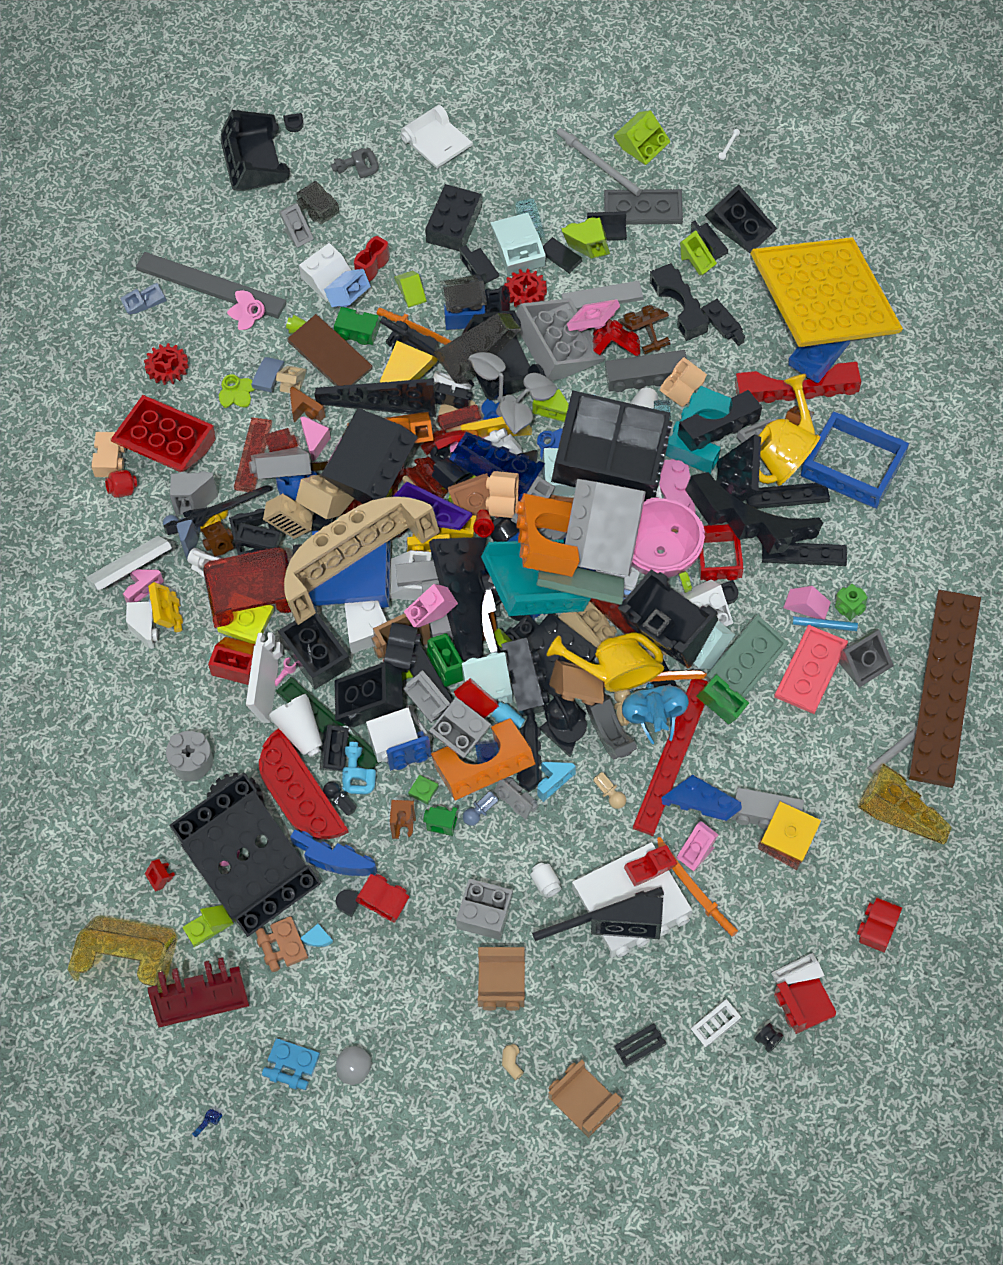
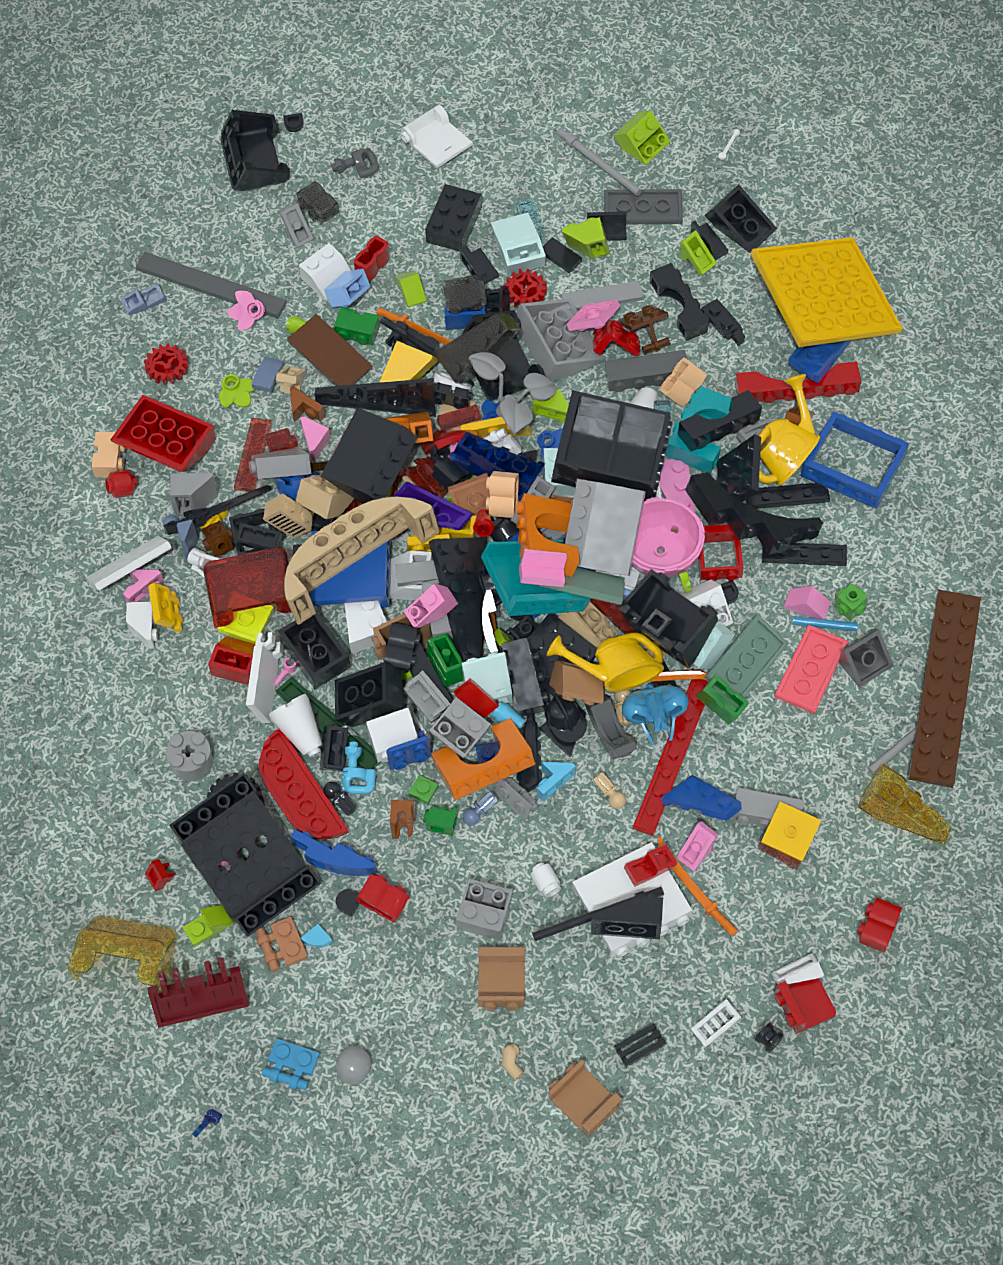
none -> bright pink panel [519,549,567,587]

